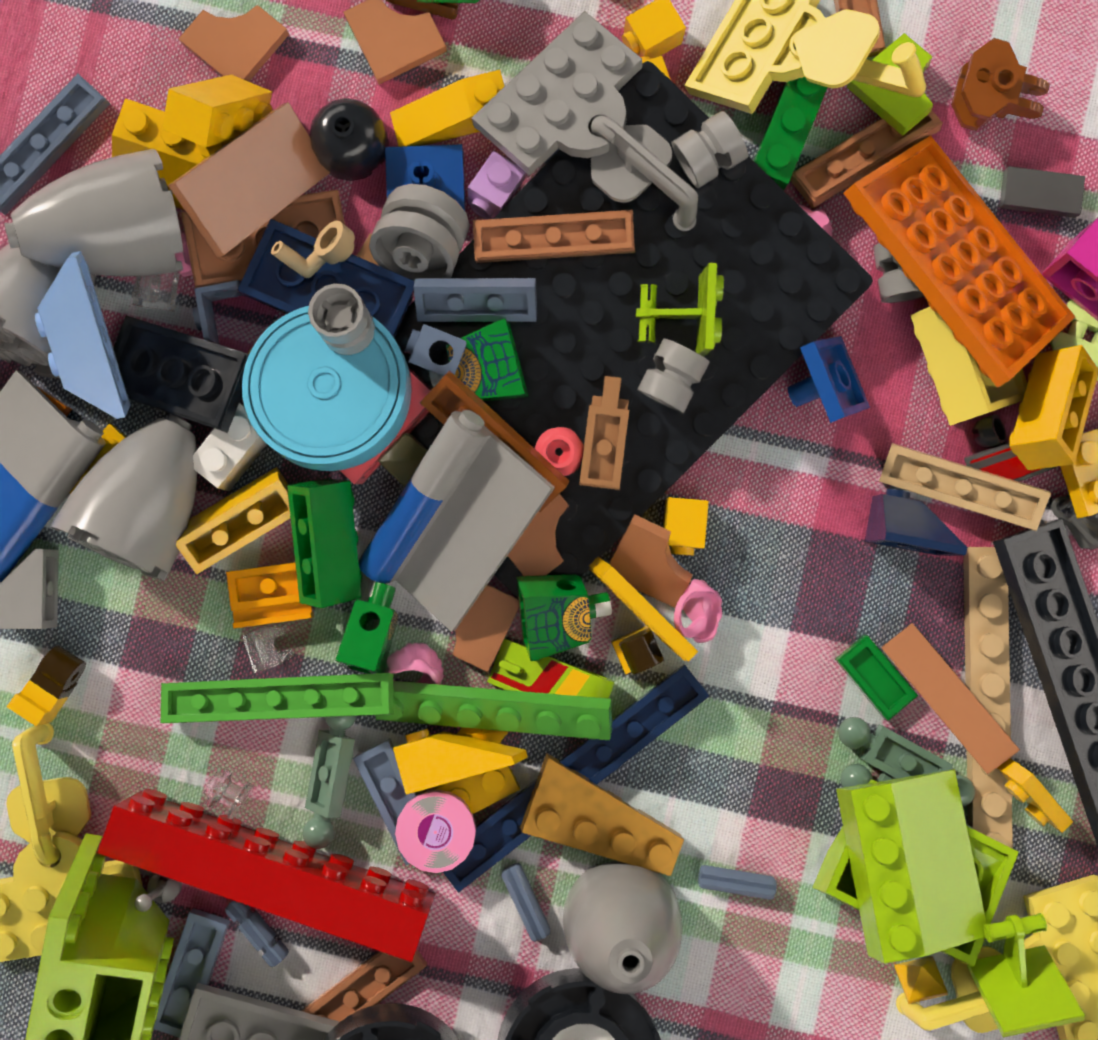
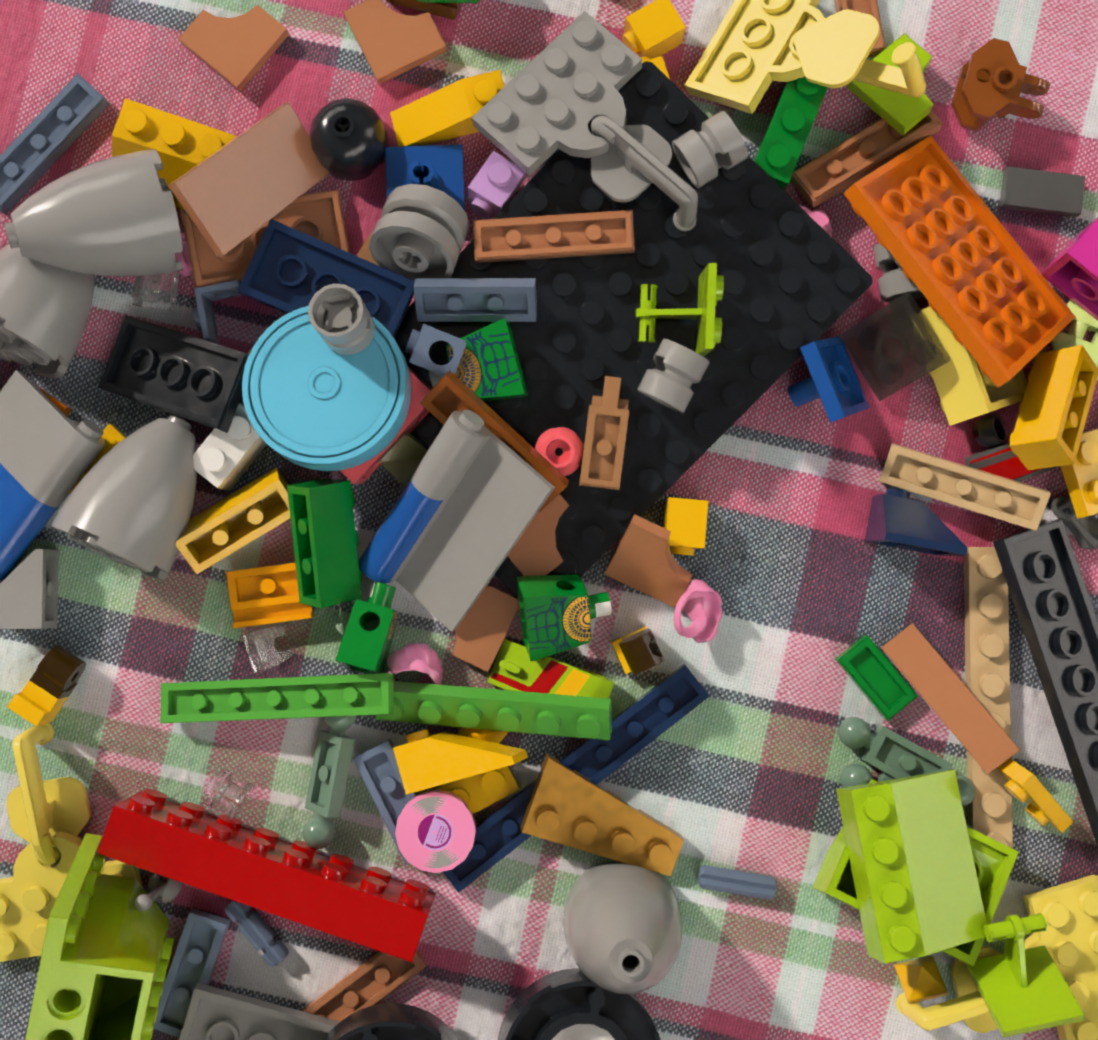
light blue wedge [35,251,131,419] -> none
yellow brick [162,74,272,148] -> none
tan plate [271,221,355,278] -> none
sand blue axle [501,863,550,942] -> none
yellow tile [589,556,698,662] -> none
none -> clear smoke plate [839,292,951,401]

